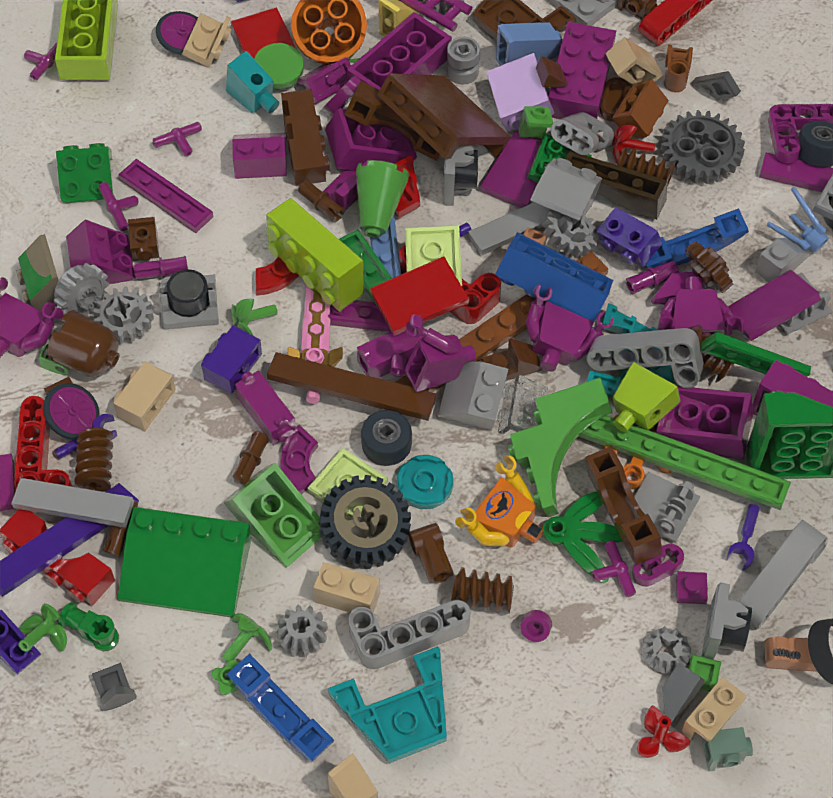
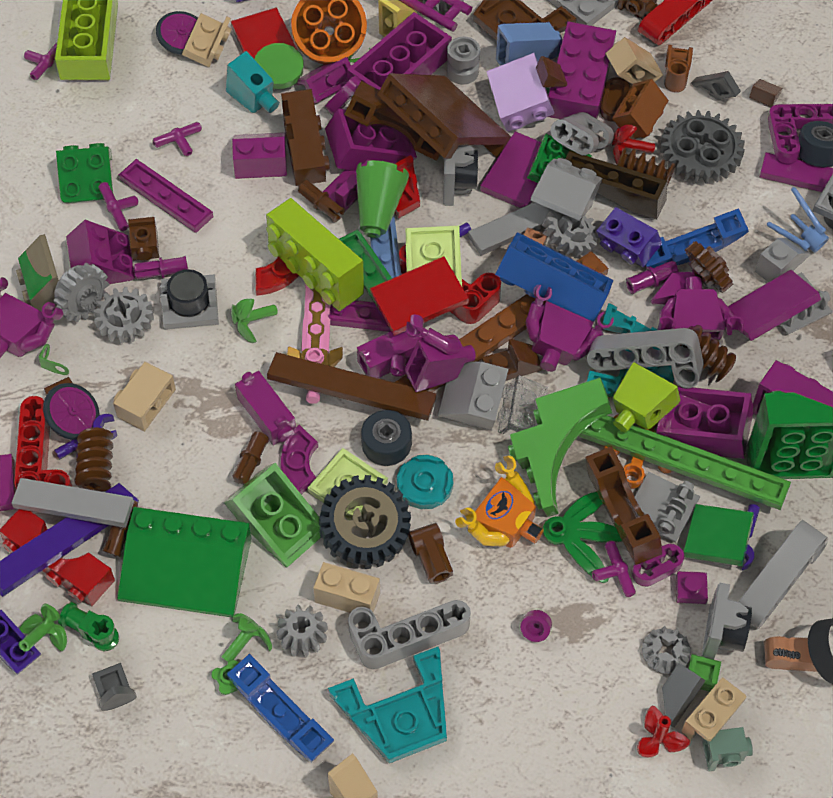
reddish brown cylinder [47,310,120,377] -> none
dark purple brick [201,325,262,395] -> none
reddish brown piece [451,567,514,614] -> none
bright green bracket [518,106,553,138] -> none
green tile [700,332,811,377] -> none
none -> green tile [684,504,754,566]
none -> reddish brown slope [749,79,783,107]

